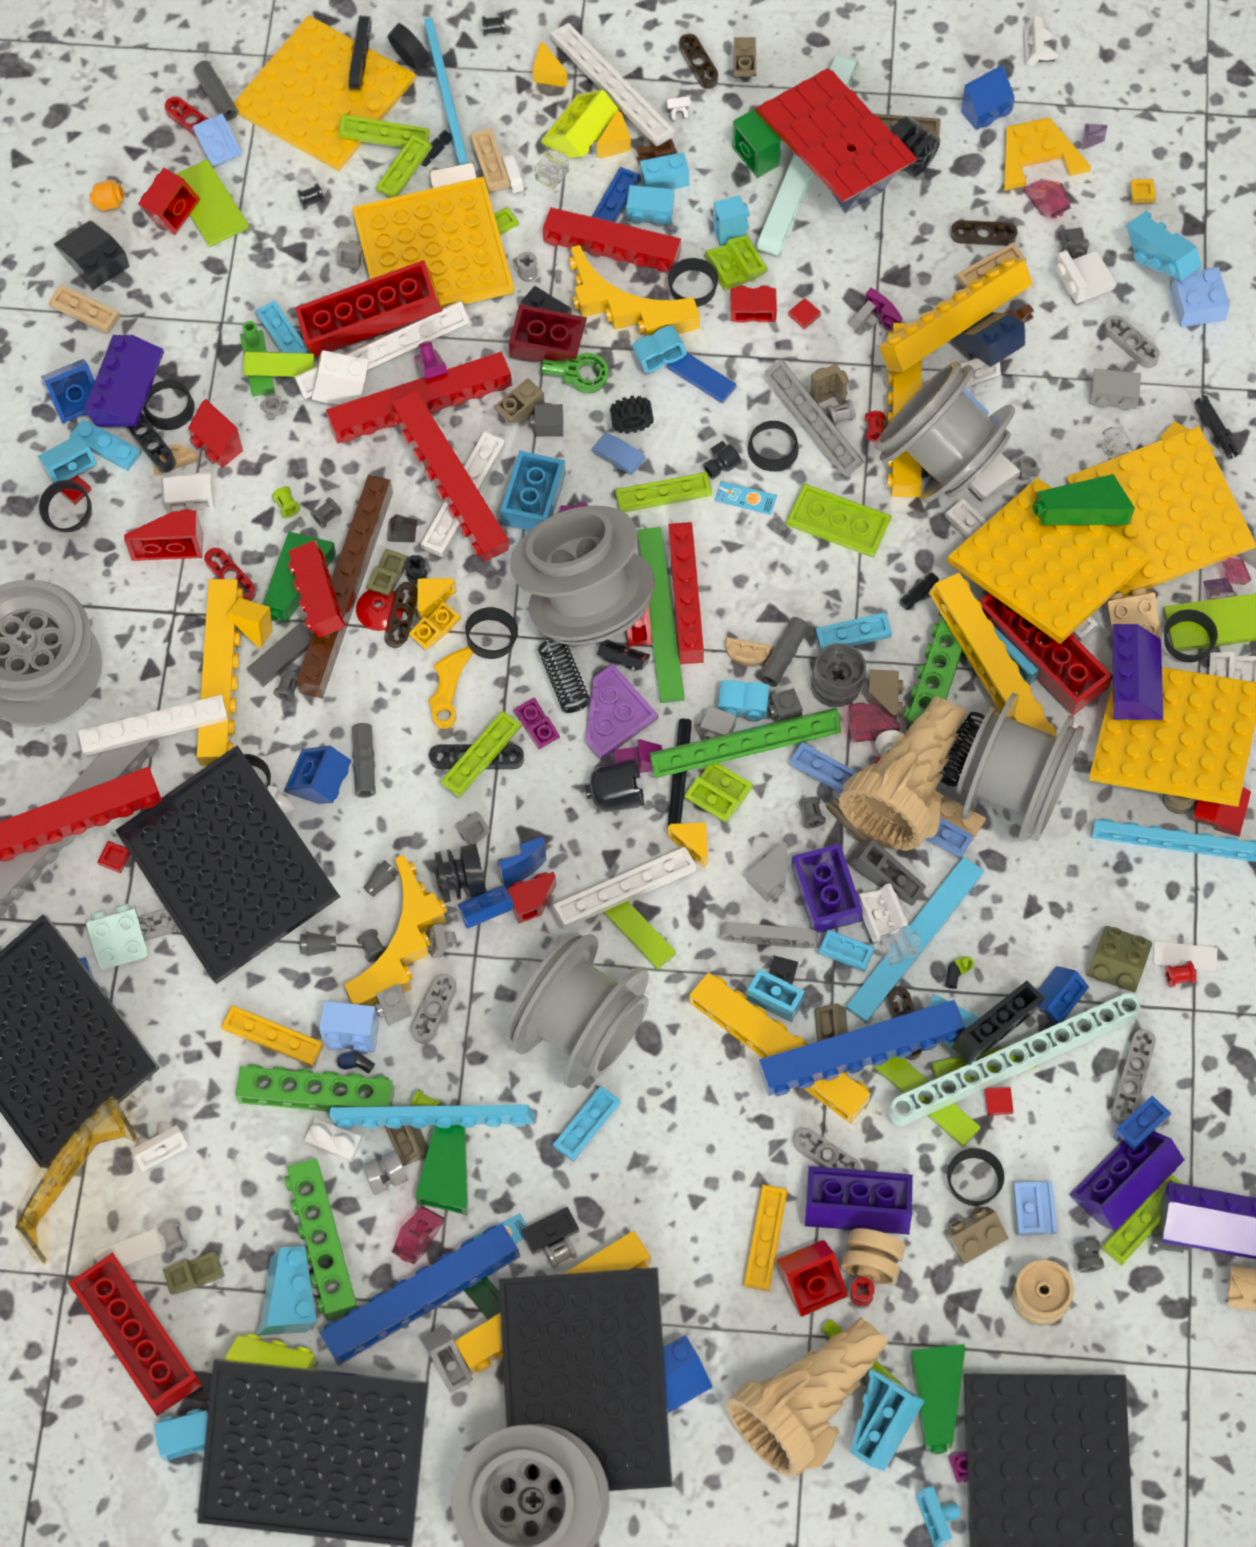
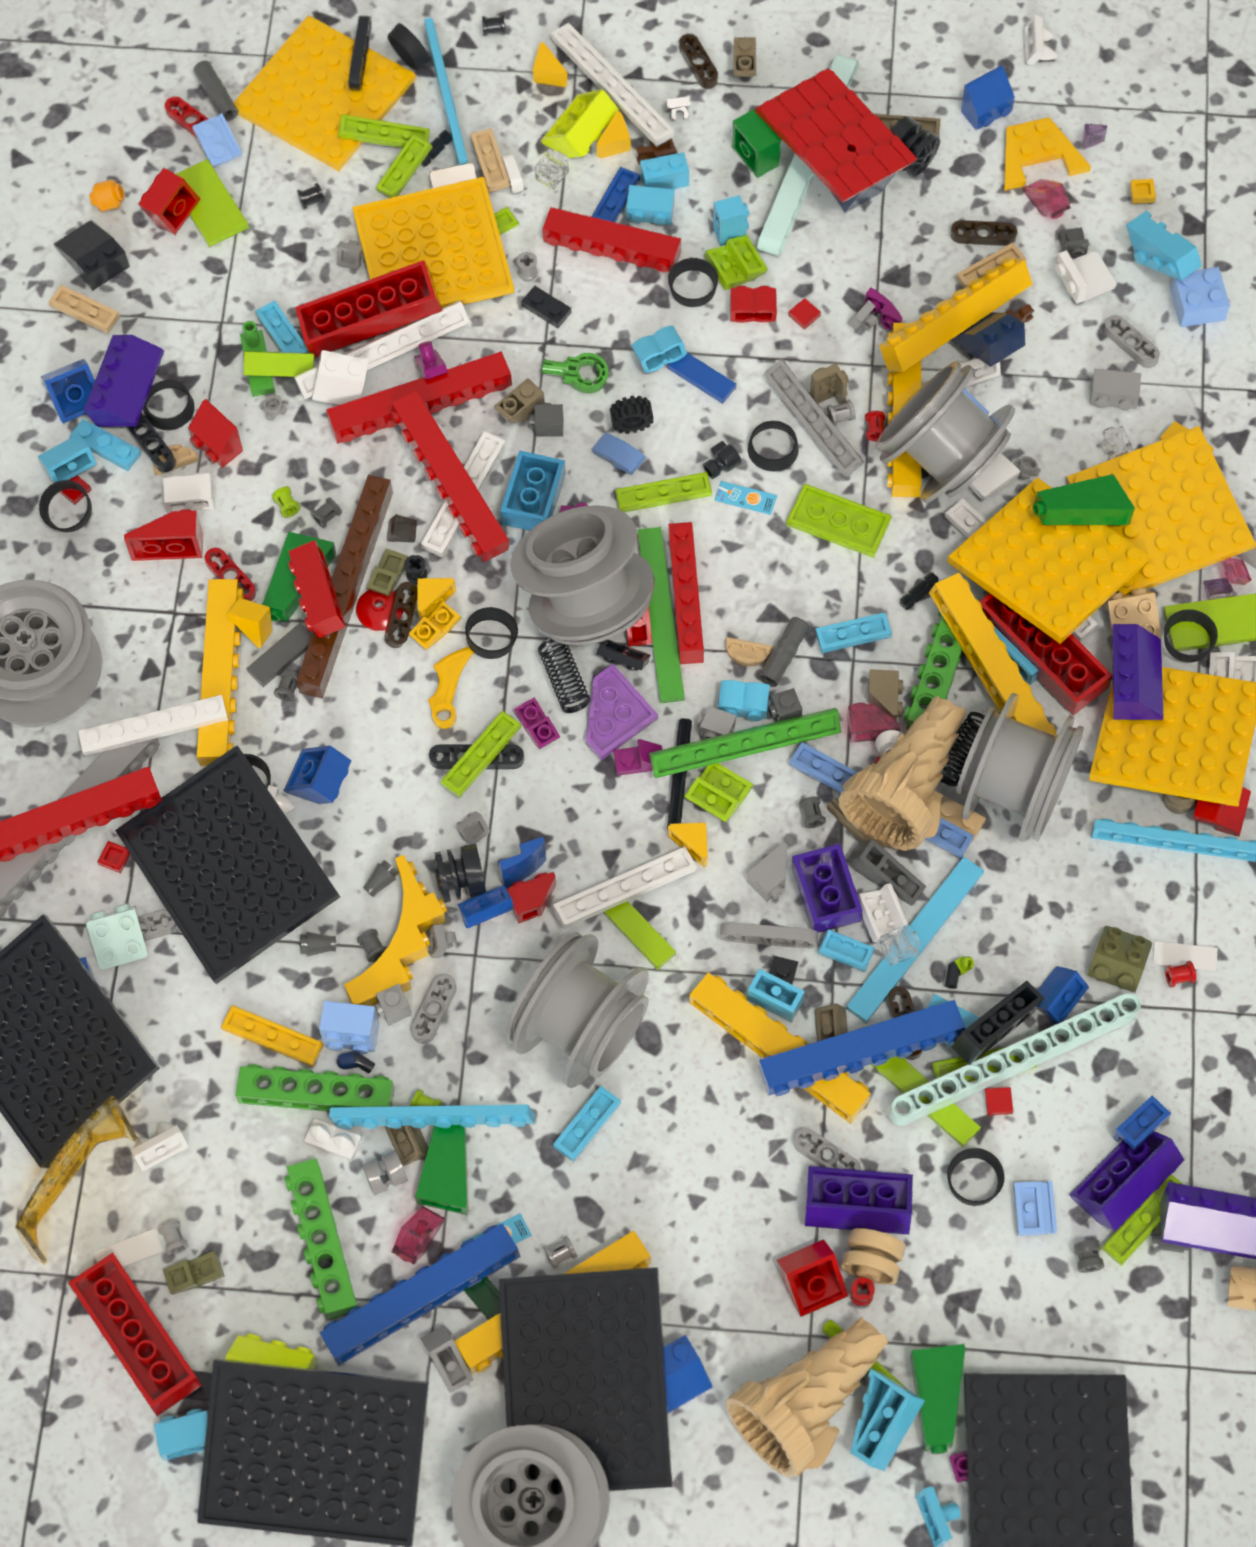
medium azure wedge [257,1246,317,1336] -> none
dark grey axle [352,723,376,798] -> none
dark red slope [509,304,587,362] -> none
black plate [521,1206,580,1255] -> none
yellow arch [568,245,700,336] -> none
black cylinder [585,759,645,812] -> none
yellow tile [743,1184,788,1292] -> none
dark grey wheel [811,643,866,707] -> none
dark tan bracket [943,1207,1009,1264] -> none
tan wheel [1012,1260,1074,1326] -> none
light grey beam [1111,1029,1156,1124] -> none
black pin [1194,395,1241,460] -> none

